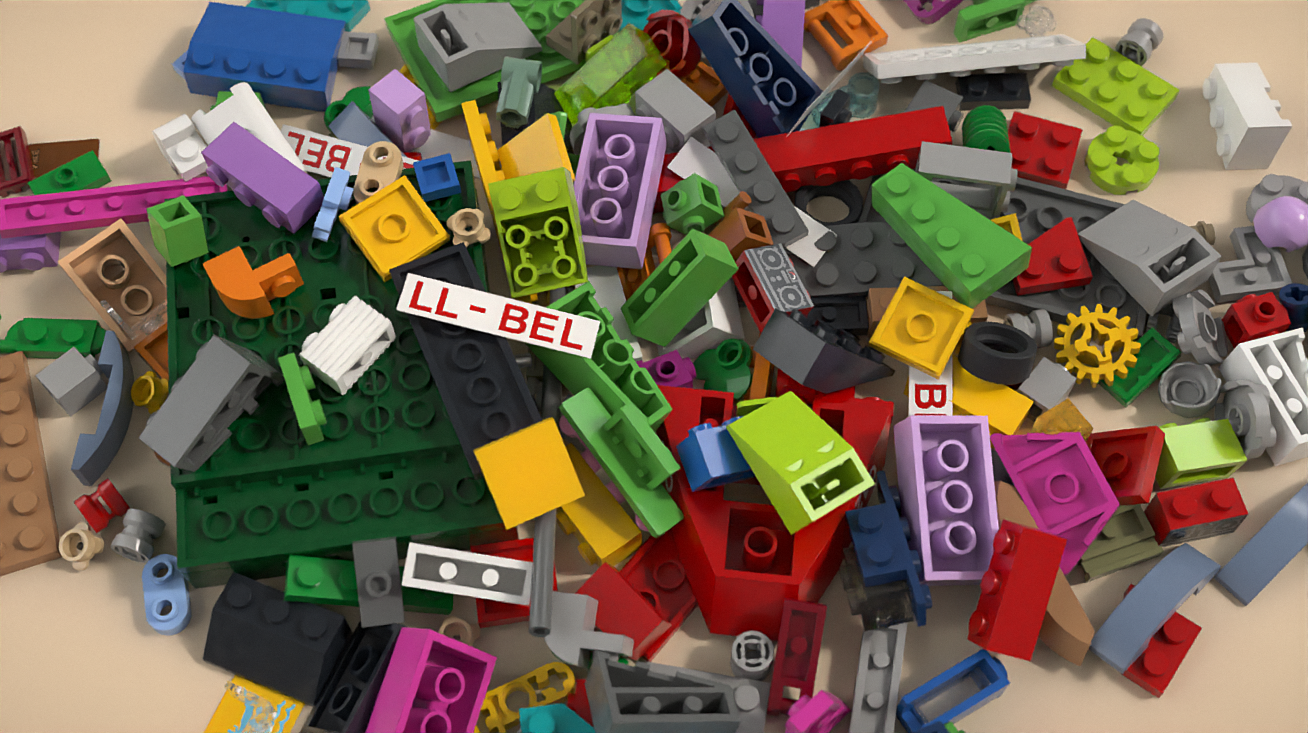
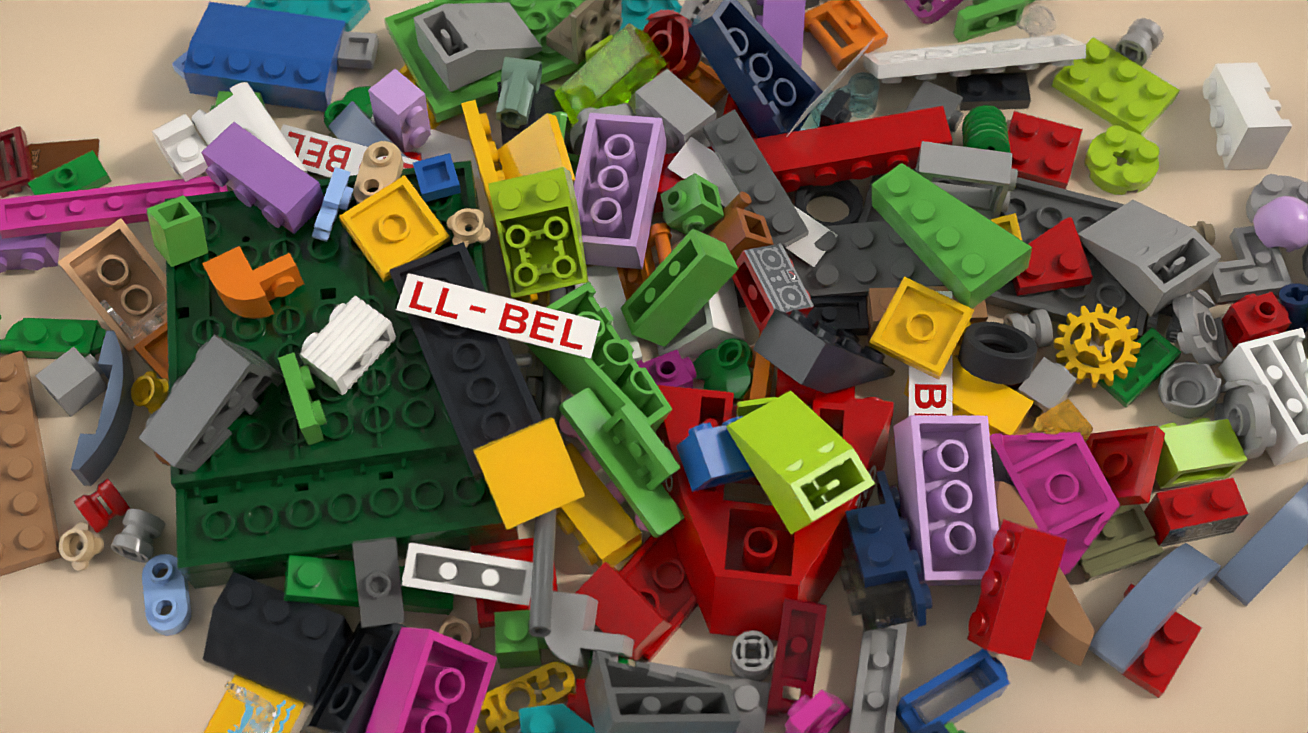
none -> bright green brick [495,610,548,669]

